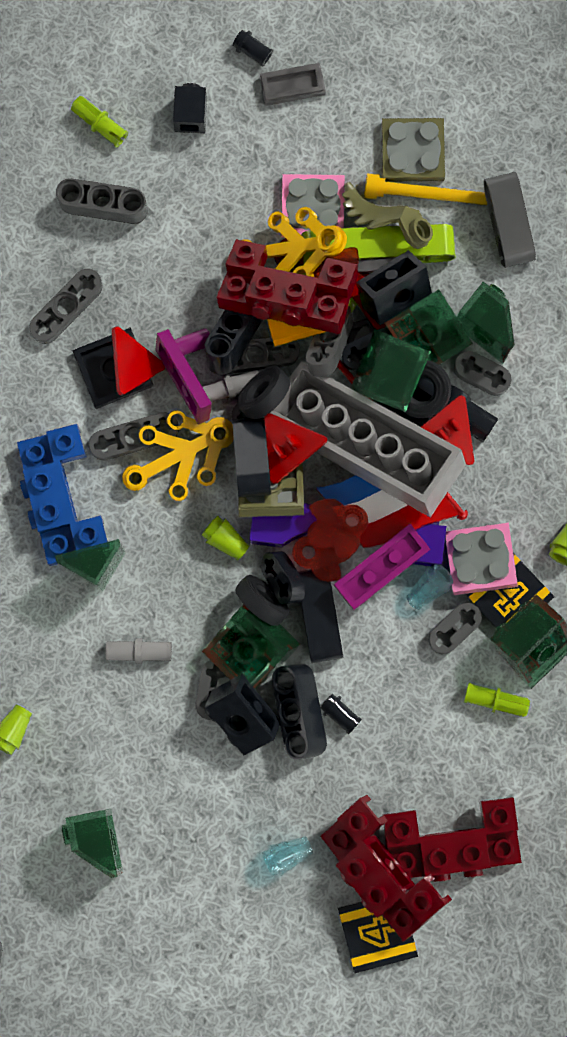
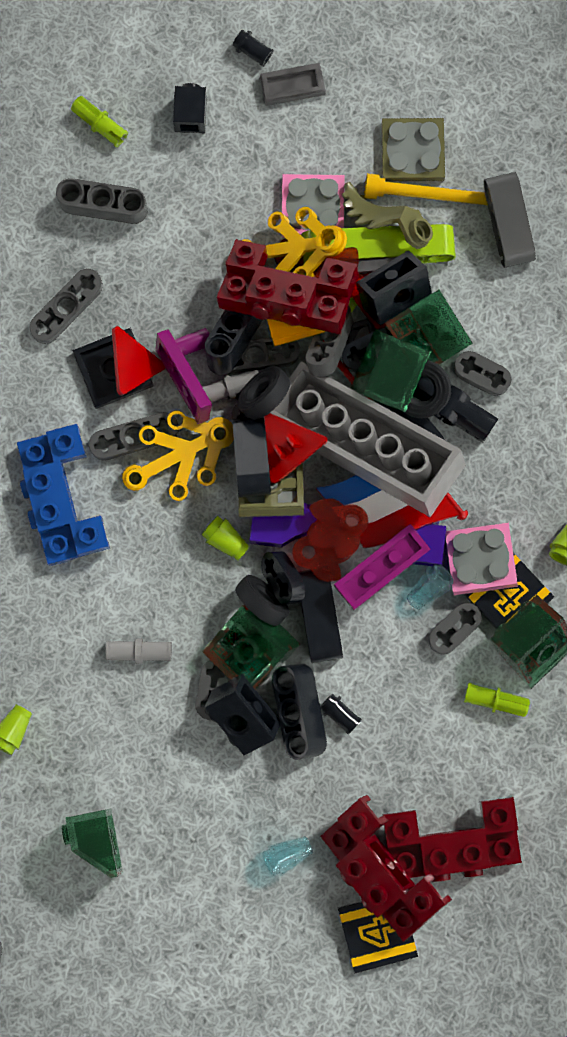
clear green slope [55,539,126,591] -> none
red piece [421,395,475,465] -> none
clear green slope [454,281,515,364] -> none

